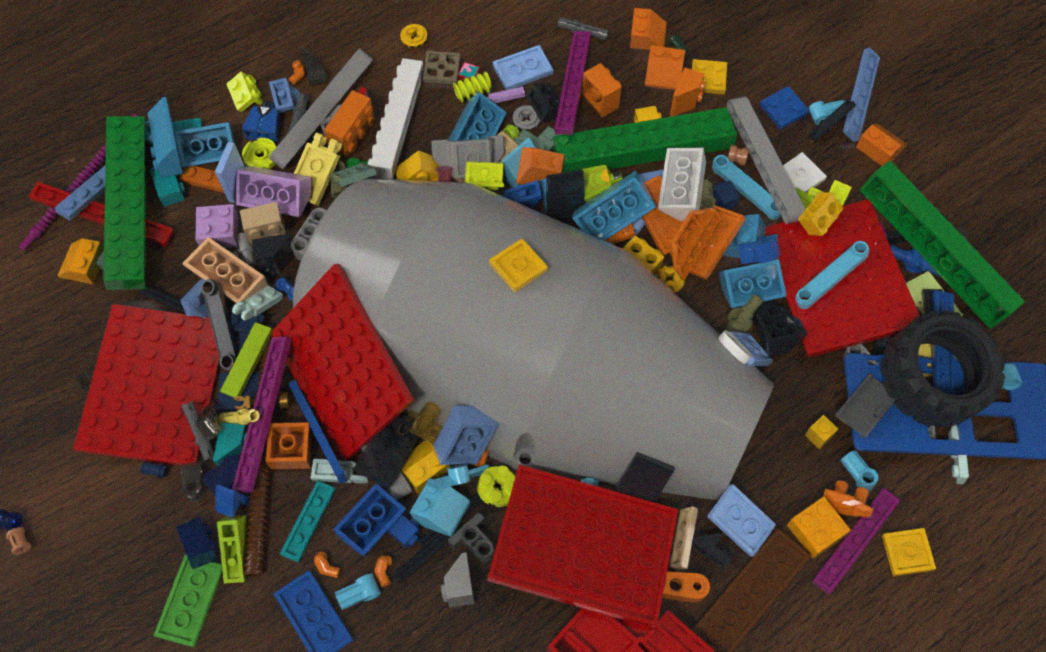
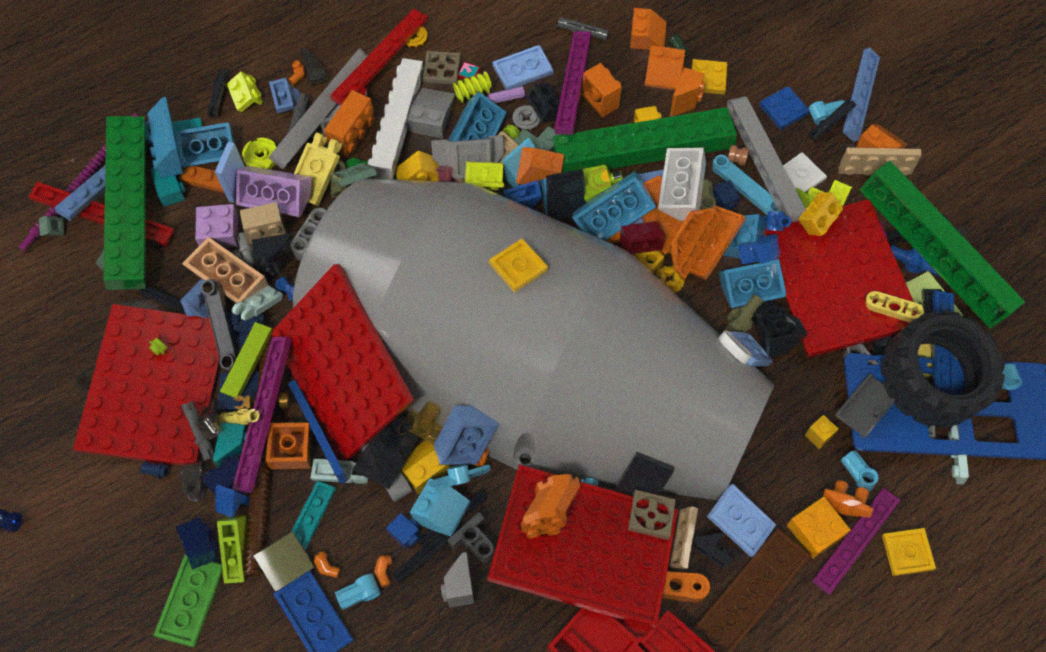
nougat bush [6,527,31,555] -> none
light orange slope [57,238,104,285] -> none
blue torso [242,101,280,143] -> none
blue slope [333,484,407,557] -> none
neon yellow plate [477,466,515,507] -> none
medium azure piece [796,241,869,309] -> none
none -> sand green slope [39,216,64,236]
none -> lime plate [149,338,167,355]
none -> black pin [207,68,229,118]
none -> olive slope [254,531,314,592]
none -> red plate [330,9,428,105]
none -> light grey slope [407,88,456,138]
none -> orange brick [521,474,580,538]
none -> dark red brick [619,221,664,254]
none -> dark tan piece [628,490,675,540]
none -> blue pin [762,211,791,231]
none -> tan plate [838,148,922,176]
none -> light yellow beam [866,291,924,322]

